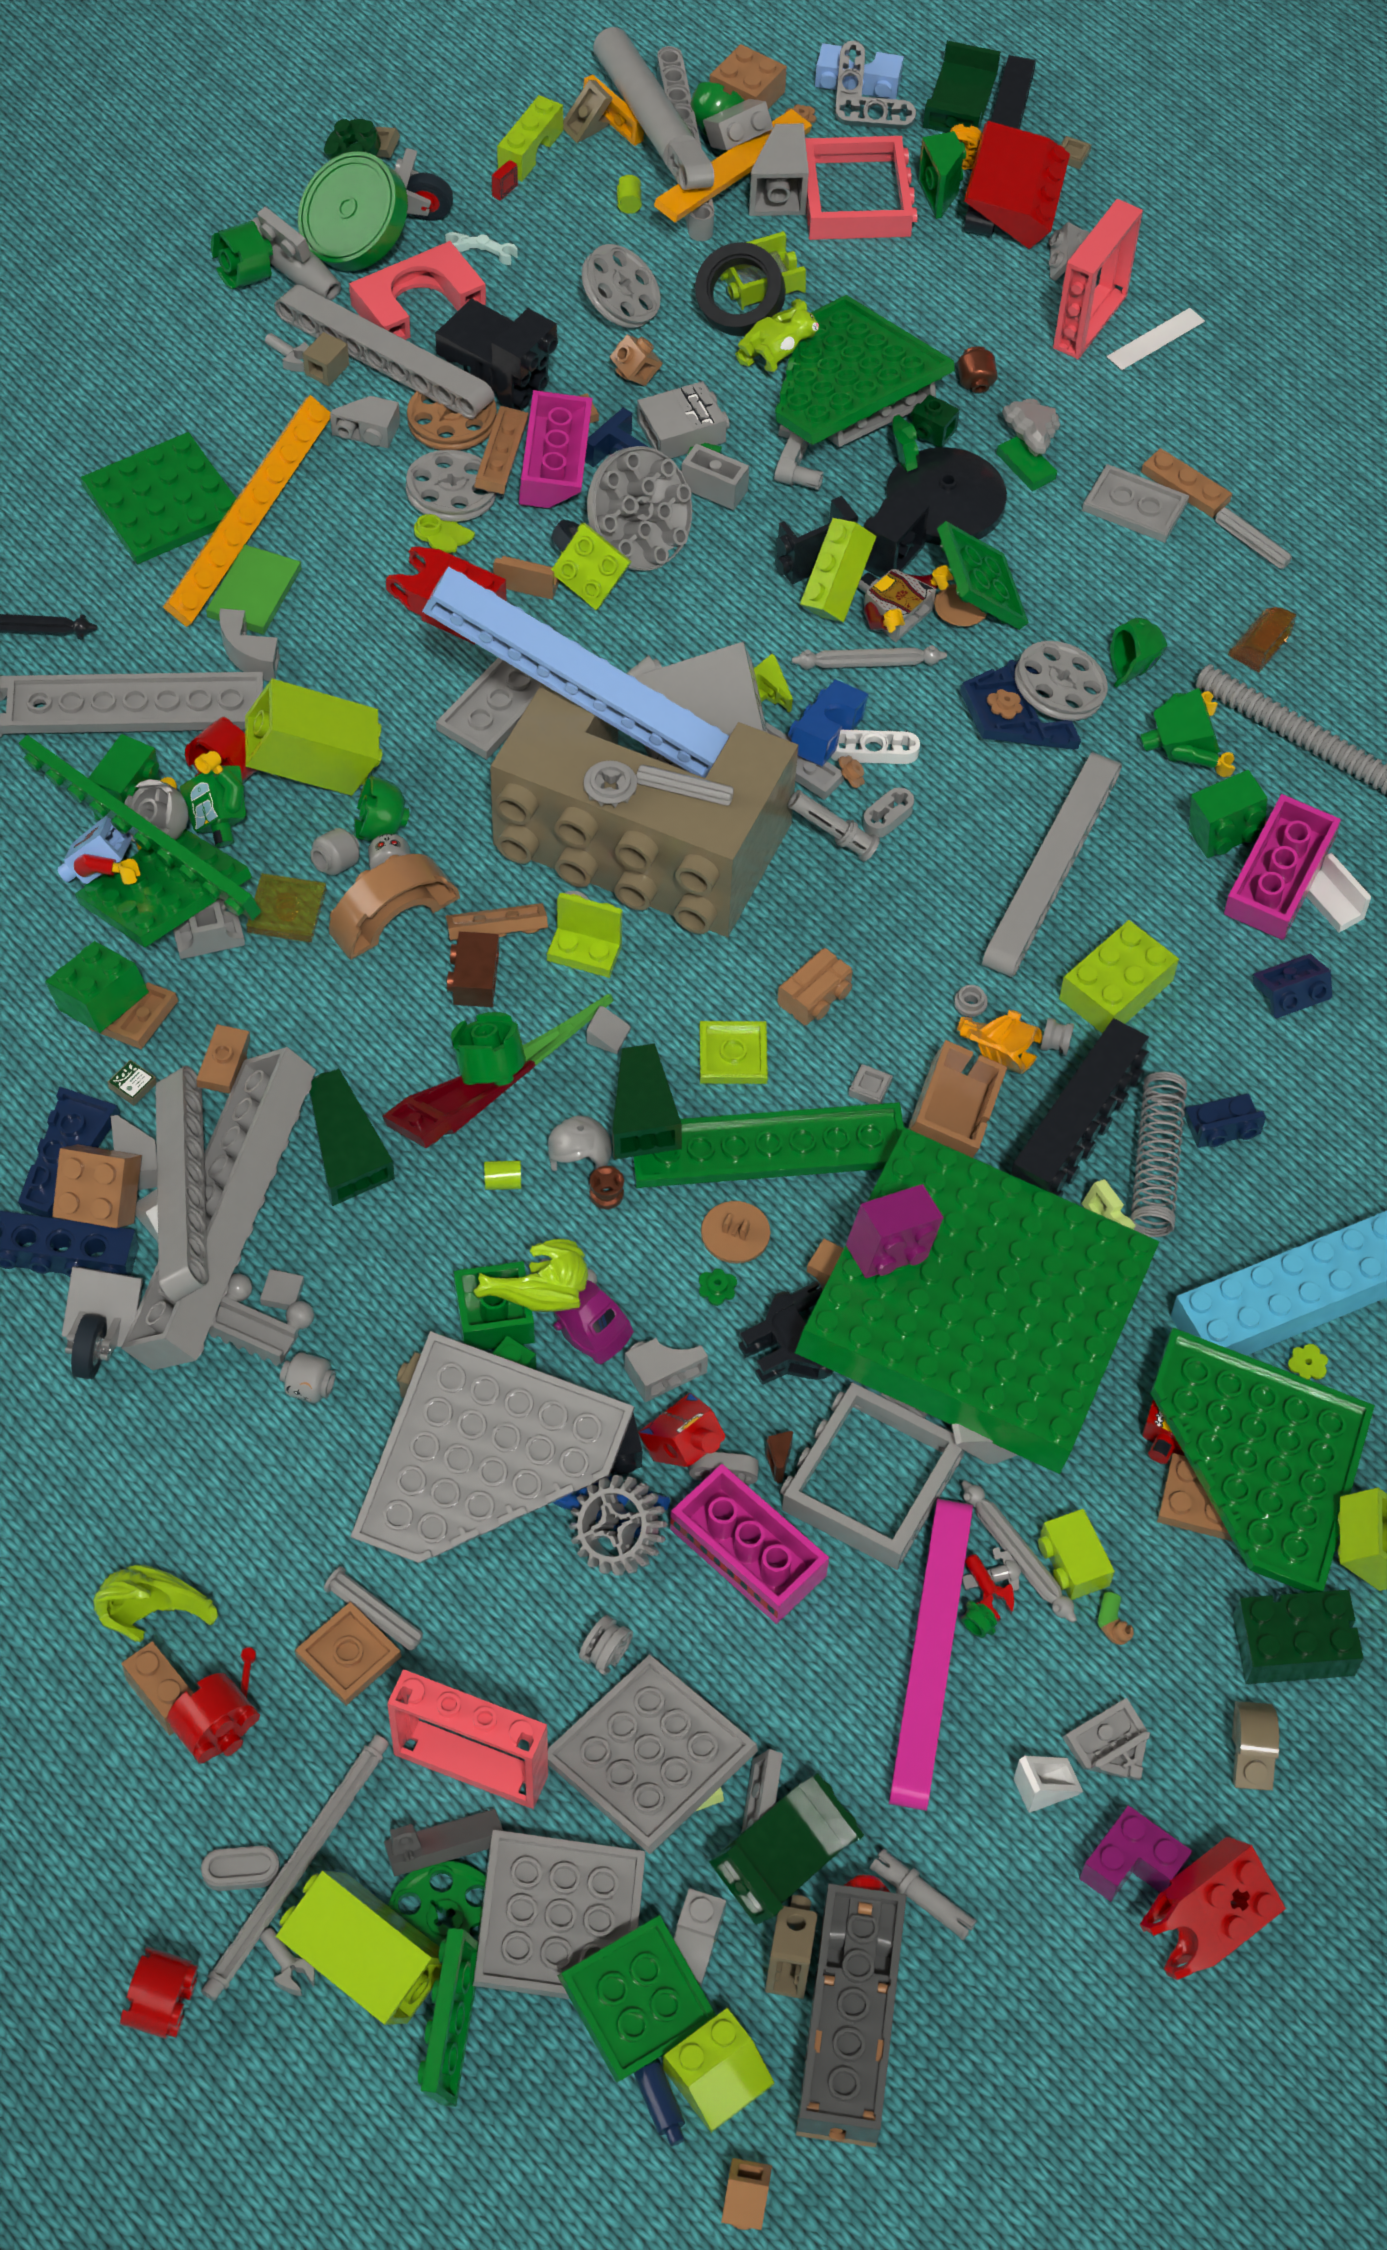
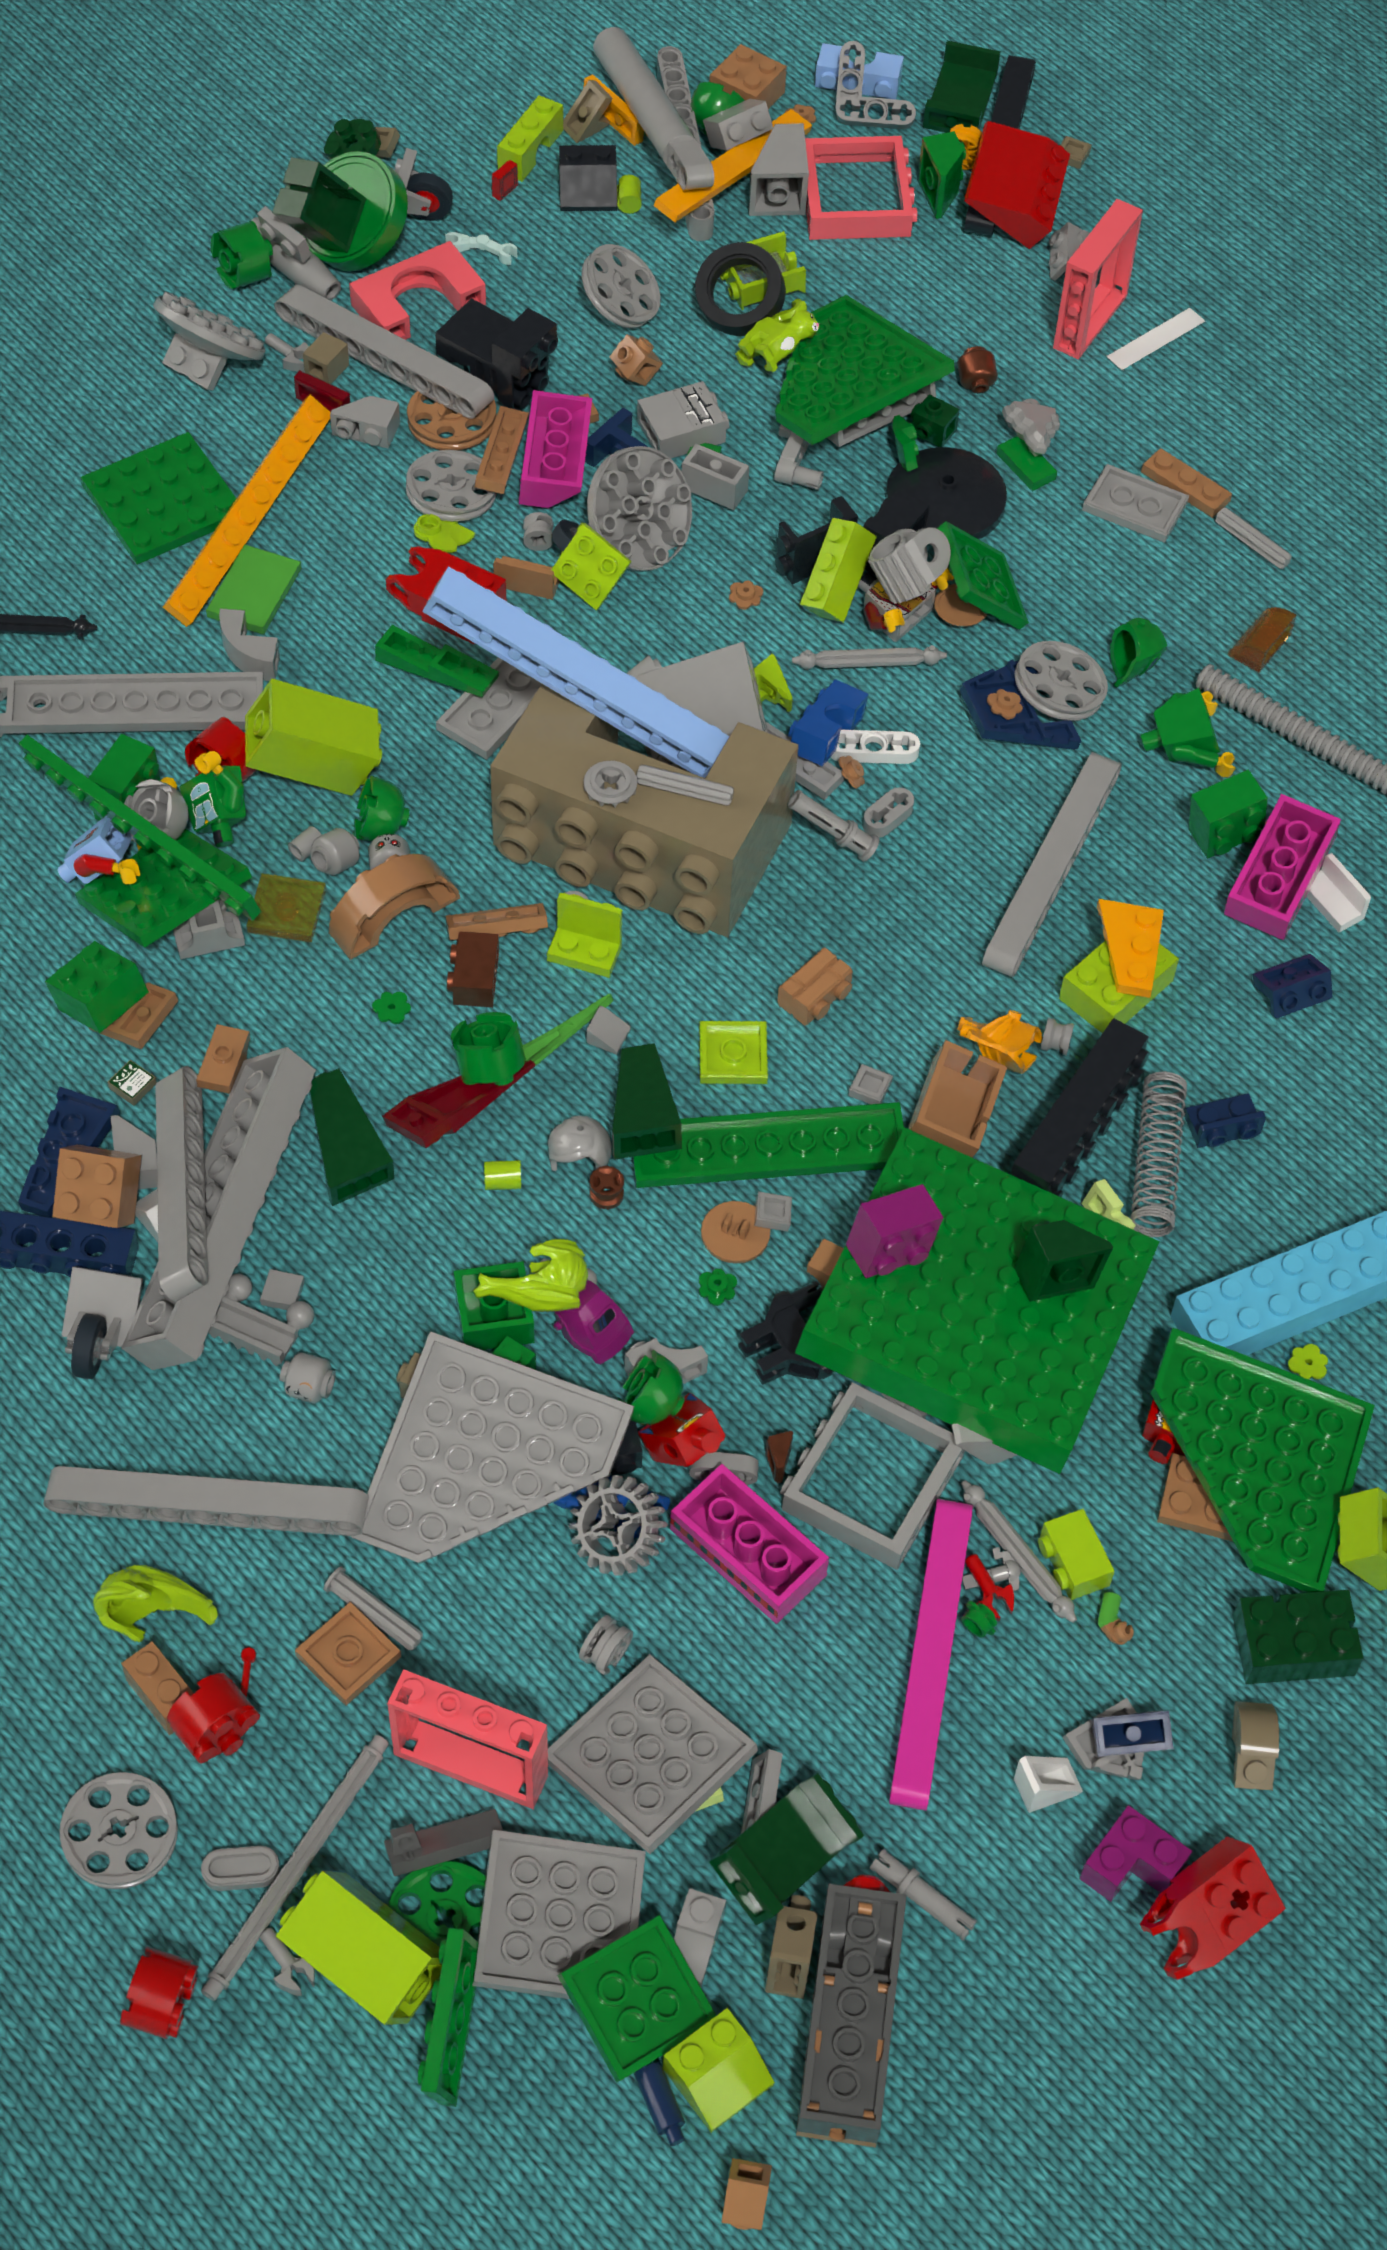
light grey plate [954,985,988,1017] -> none
none -> light grey beam [43,1466,369,1536]
none -> light grey wedge [60,1772,178,1889]
none -> light grey bracket [153,291,266,391]
none -> dark green piece [272,157,367,253]
none -> light grey hinge [288,826,322,862]
none -> dark red tile [294,370,350,412]
none -> green plant [372,992,411,1024]
none -> green slope [375,625,499,697]
none -> light grey wheel [523,512,554,551]
none -> black slope [559,145,617,211]
none -> green cylinder [618,1350,685,1425]
none -> medium nougat plant [729,580,764,610]
none -> light grey tile [754,1191,792,1232]
none -> light grey piece [868,527,951,604]
none -> dark green slope [1014,1220,1113,1302]
none -> slope [1091,1710,1174,1757]
none -> light orange wing [1097,899,1164,998]

